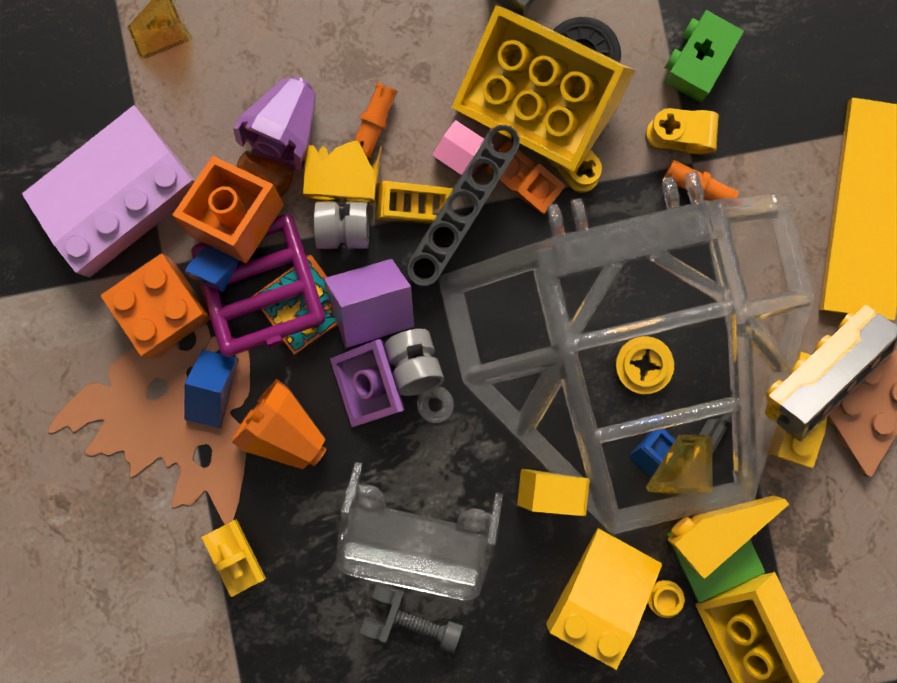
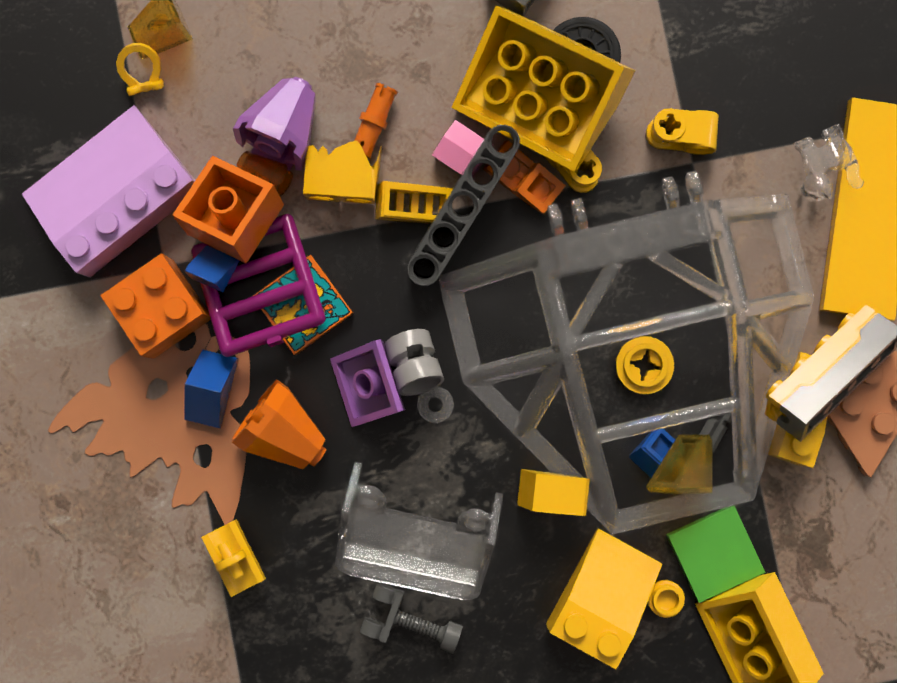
light grey wheel [314,201,369,249] -> none
medium lavender slope [323,259,414,349] -> none
orange pin [663,160,739,211] -> none
bright green brick [664,10,744,103] -> none
yellow slope [667,495,789,579] -> none
none -> yellow piece [116,43,164,96]
none -> clear animal [794,124,864,201]

